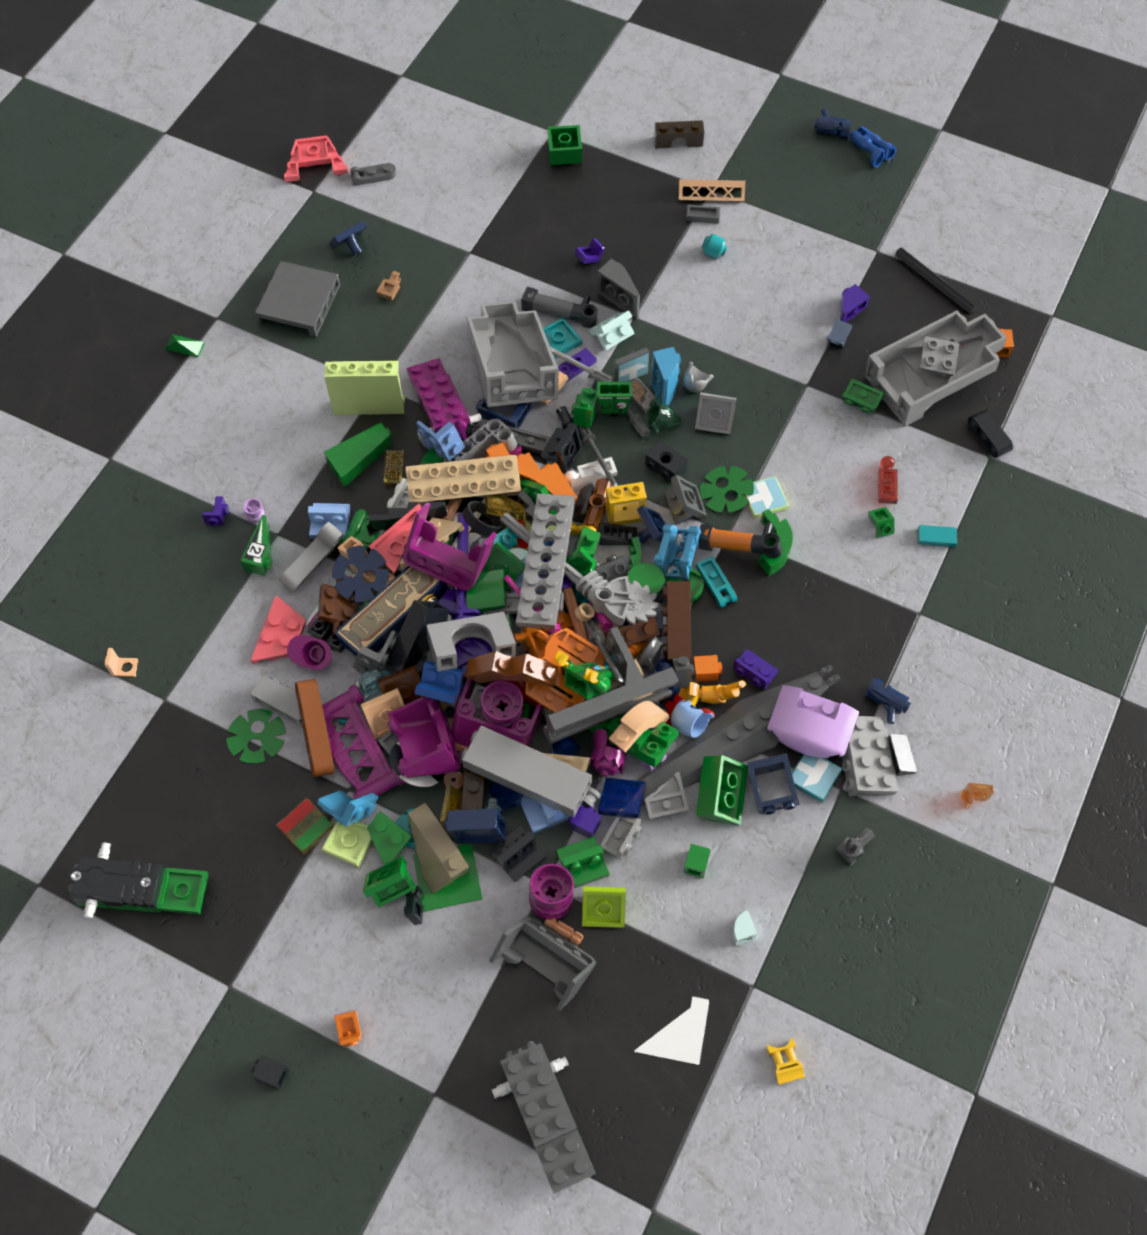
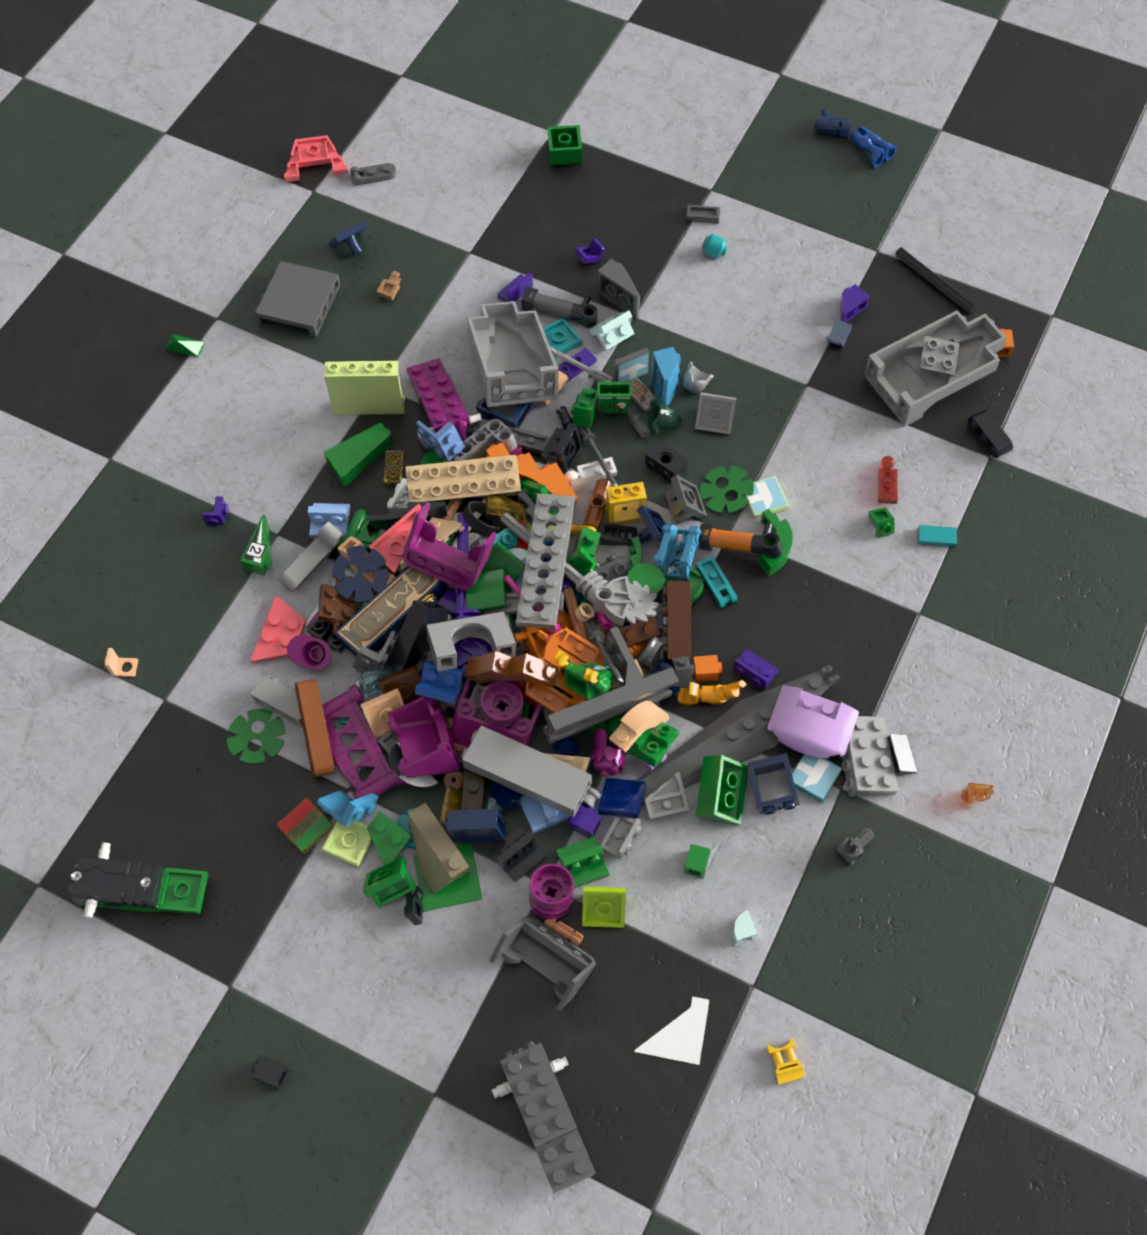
lavender wheel [243,498,265,523] -> none
orange bracket [334,1010,362,1047] -> none
black slope [572,483,594,523] -> none
dark brown arch [654,120,704,149] -> none
light blue piece [665,695,715,738] -> none
light nougat fence [679,179,745,201] -> none
green bracket [842,379,884,414] -> none
dark blue piece [865,677,911,724] -> none
none -> dark purple panel [497,272,533,302]

